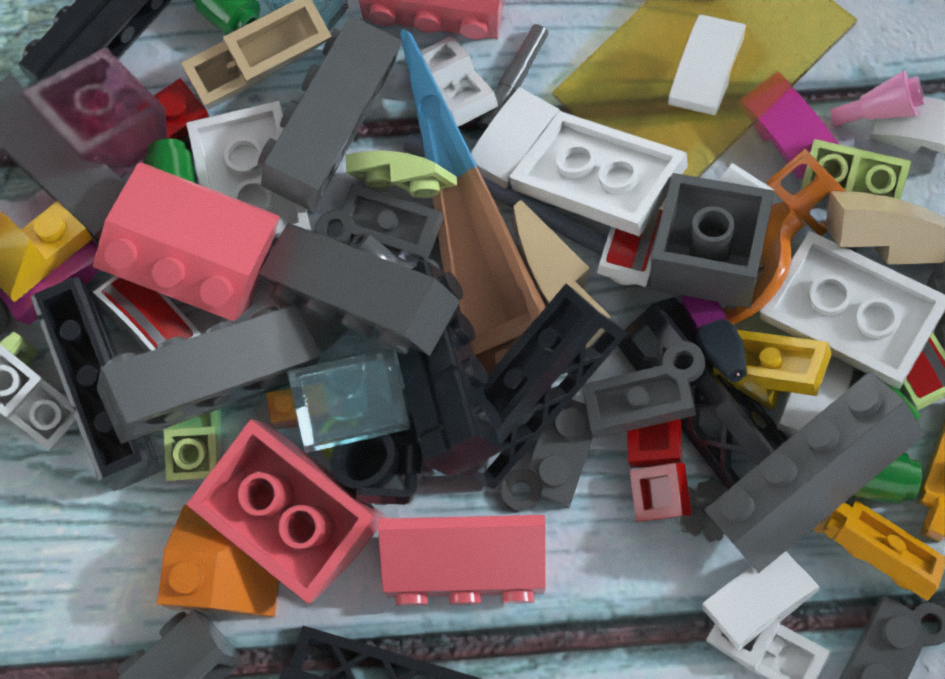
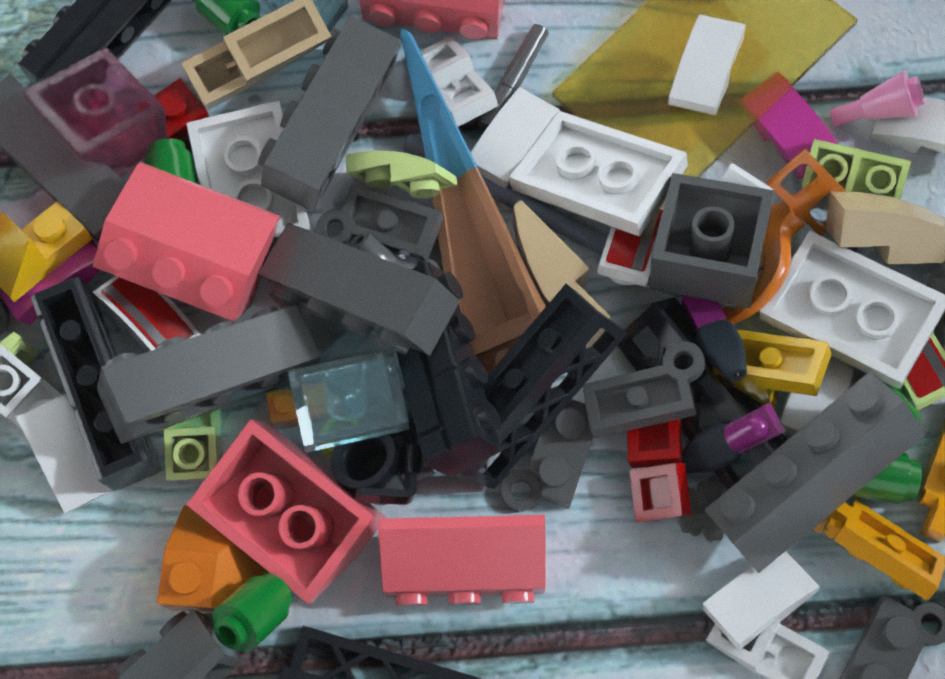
none -> white slope [16,394,113,514]
none -> green brick [212,573,293,652]
none -> piece [682,403,785,474]

